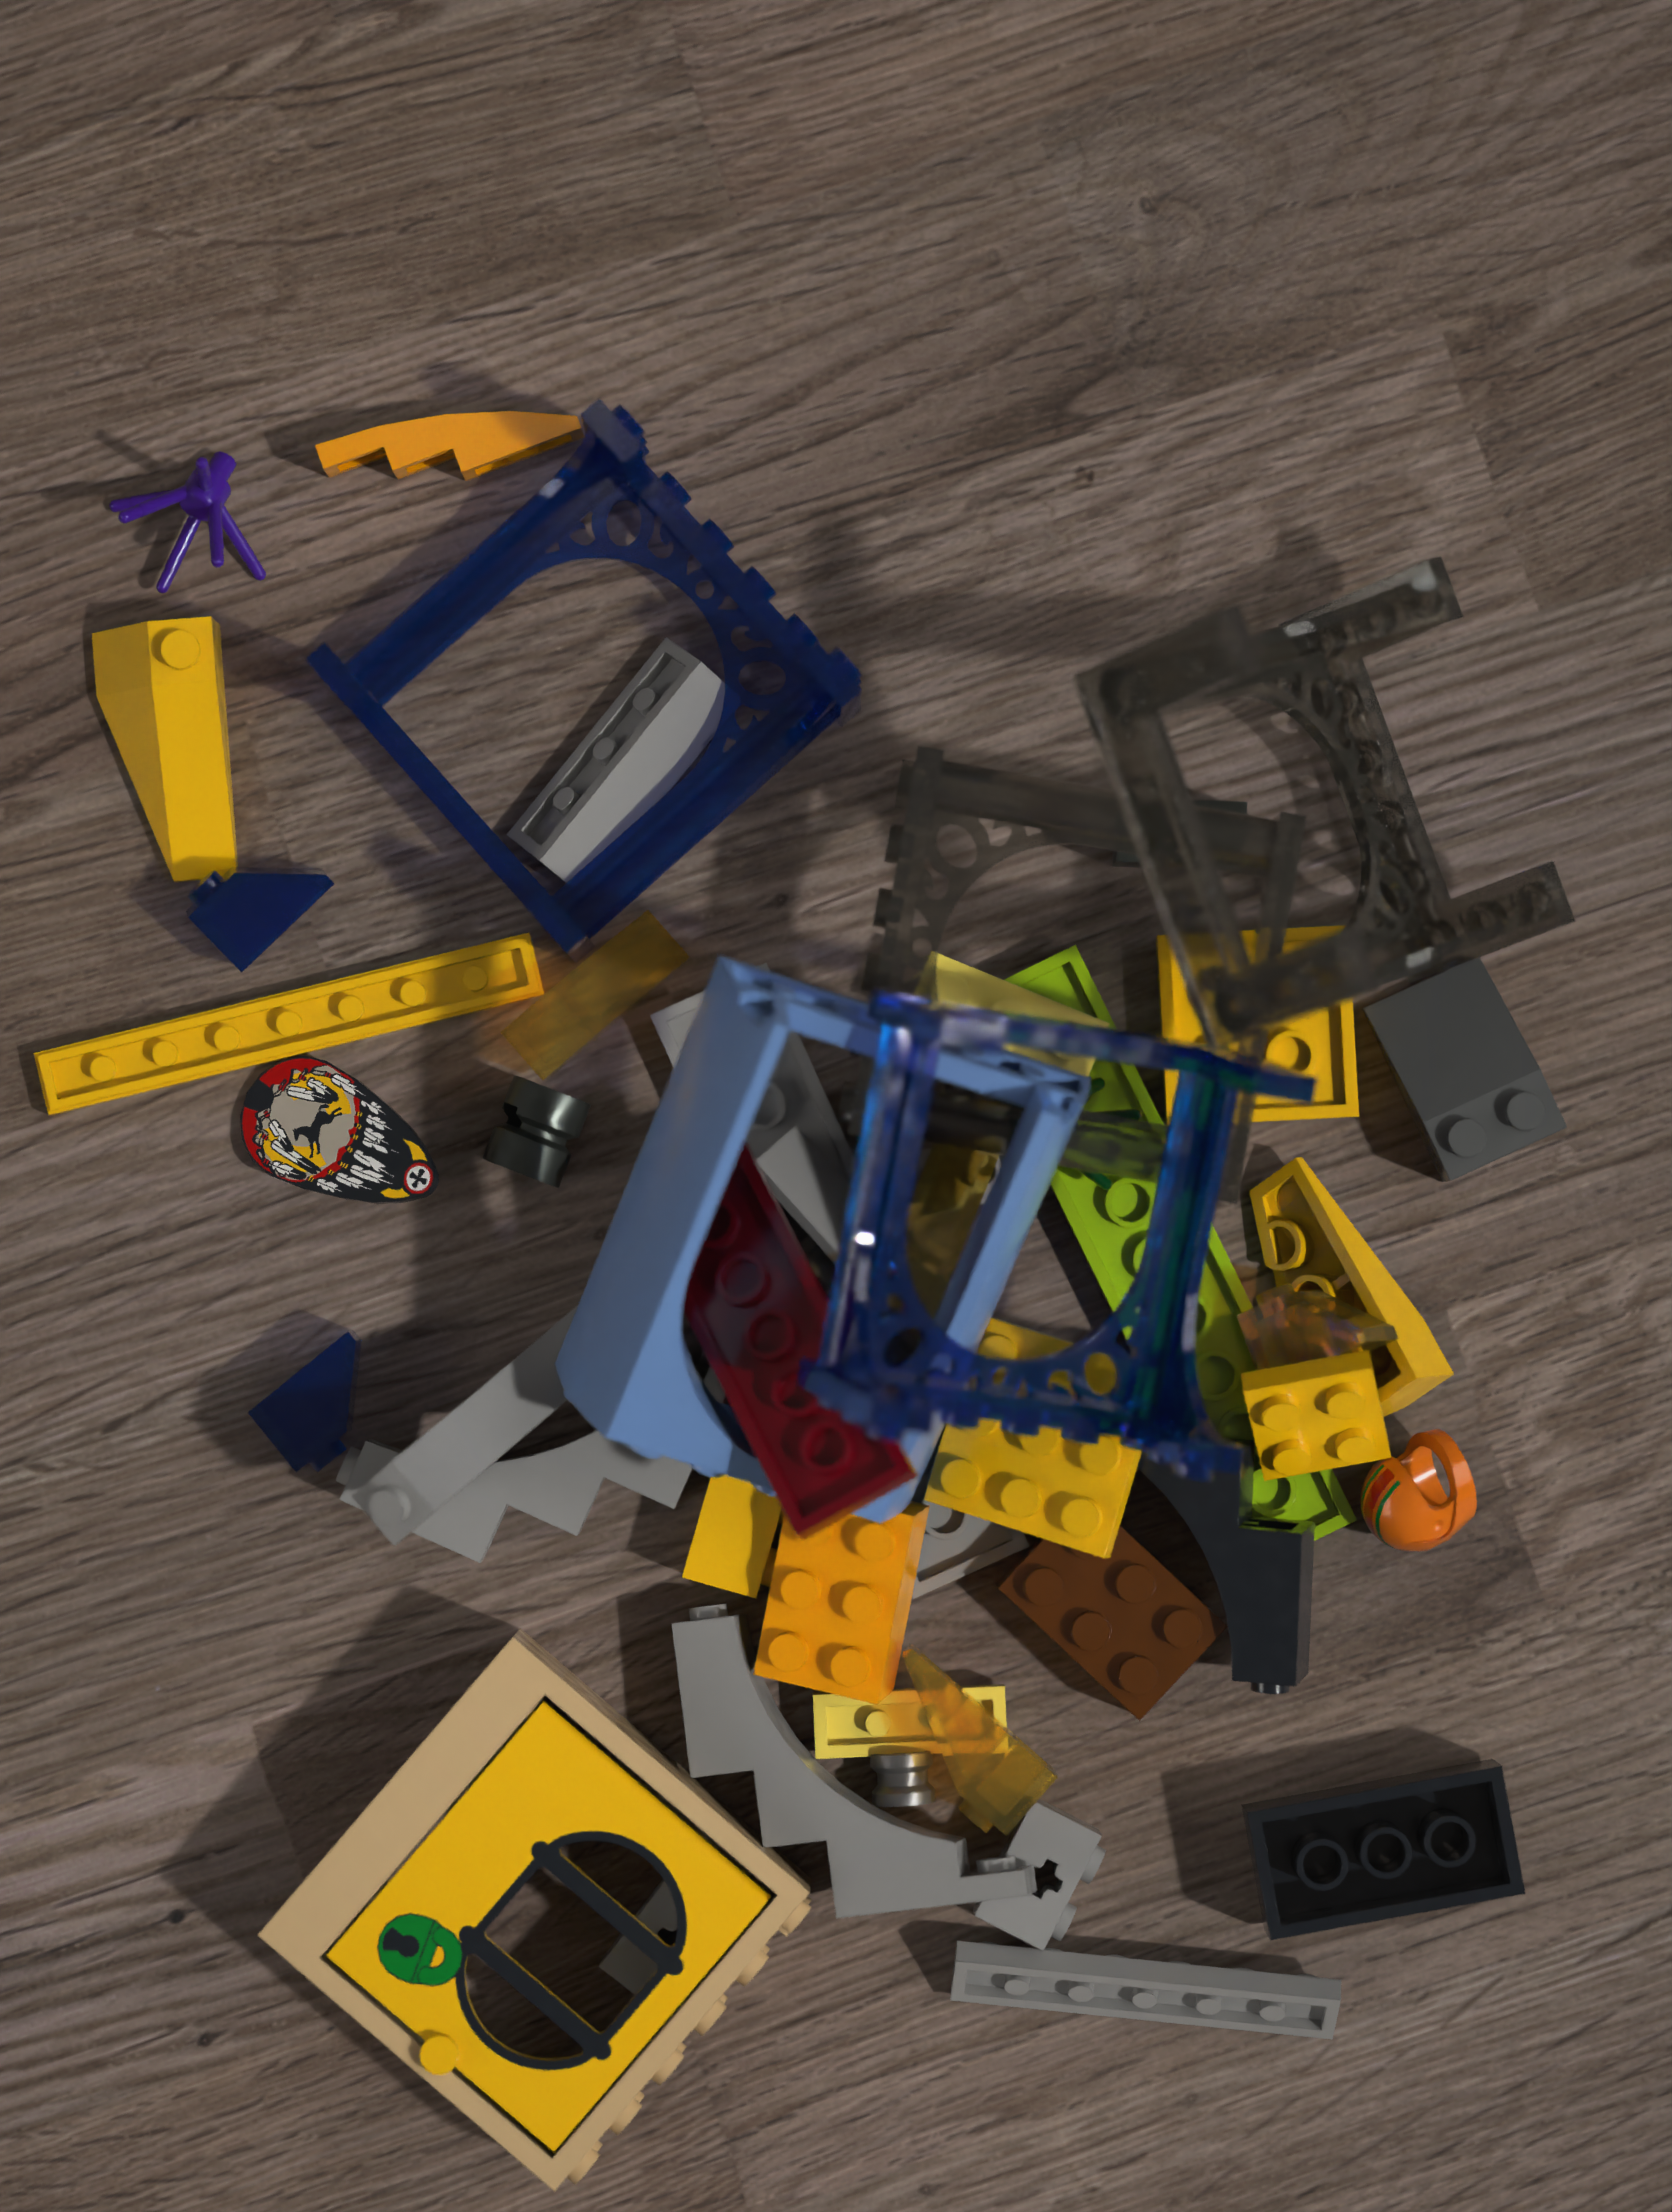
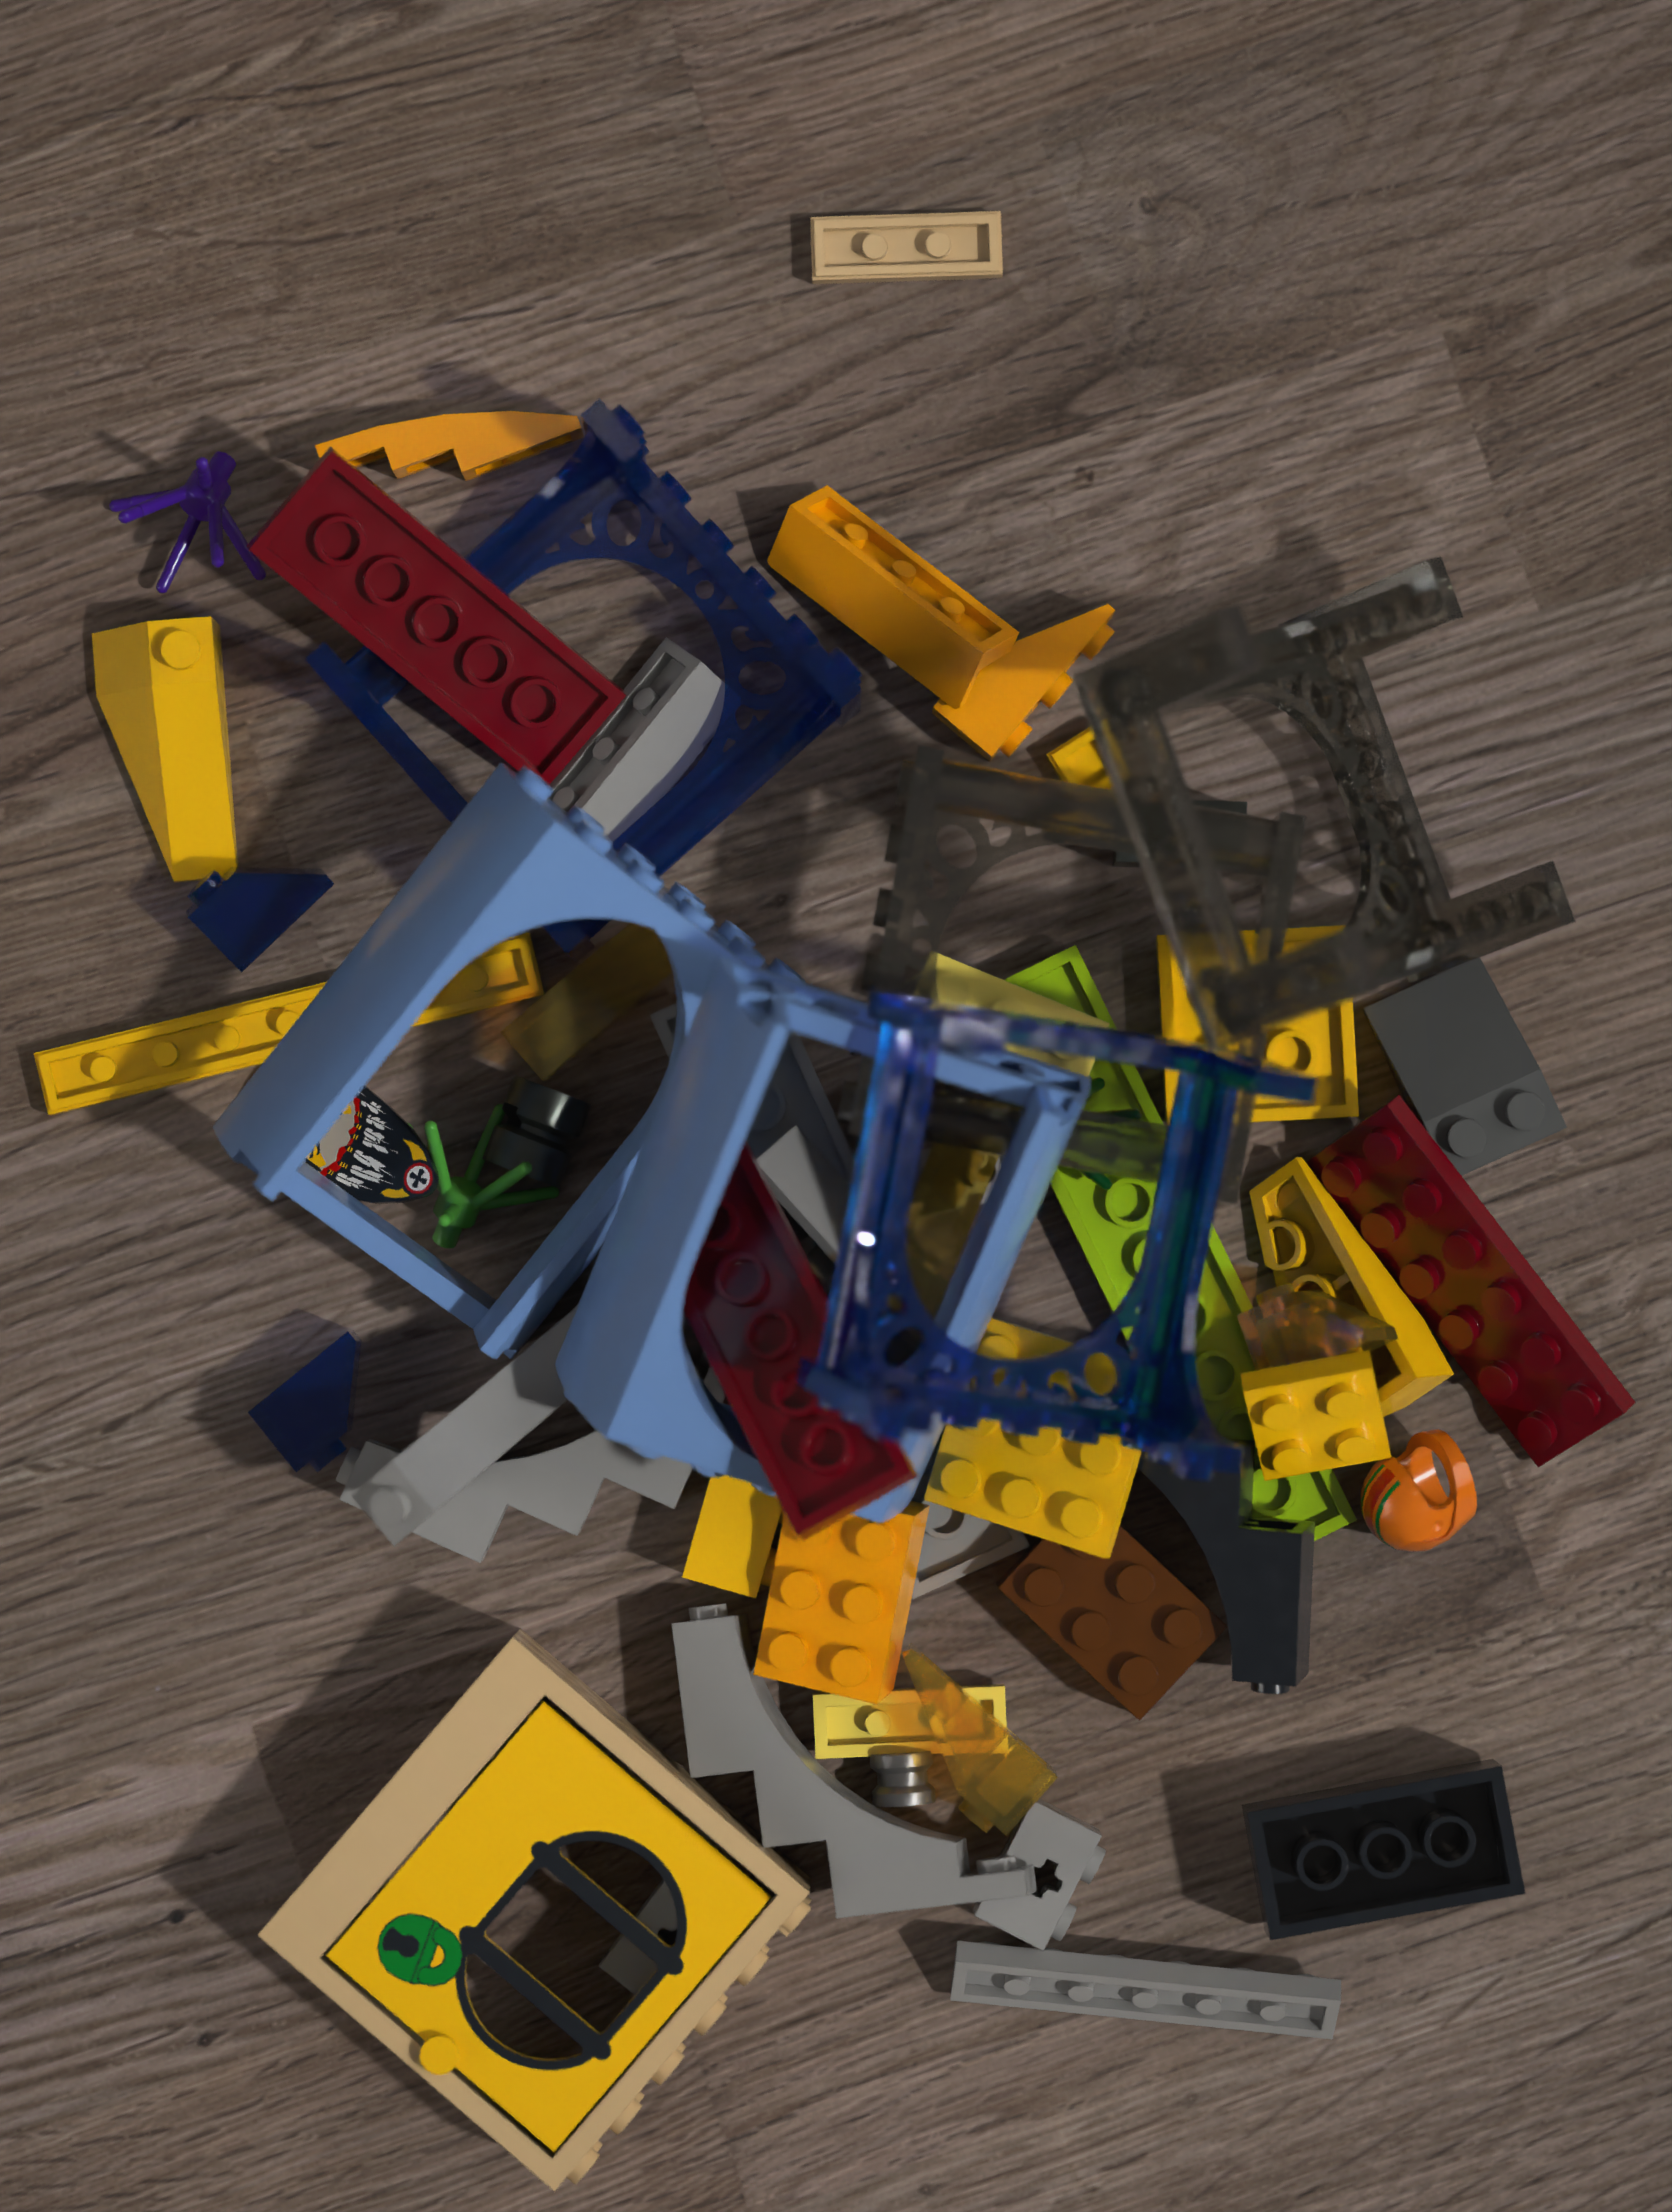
none -> medium blue panel [213,762,806,1359]
none -> dark red plate [247,446,626,785]
none -> bright green plant [408,1104,559,1249]
none -> light orange panel [767,485,1019,709]
none -> tan tile [810,211,1003,284]
none -> light orange slope [932,604,1116,762]
none -> yellow tile [1046,721,1134,810]
none -> dark red plate [1306,1095,1636,1468]

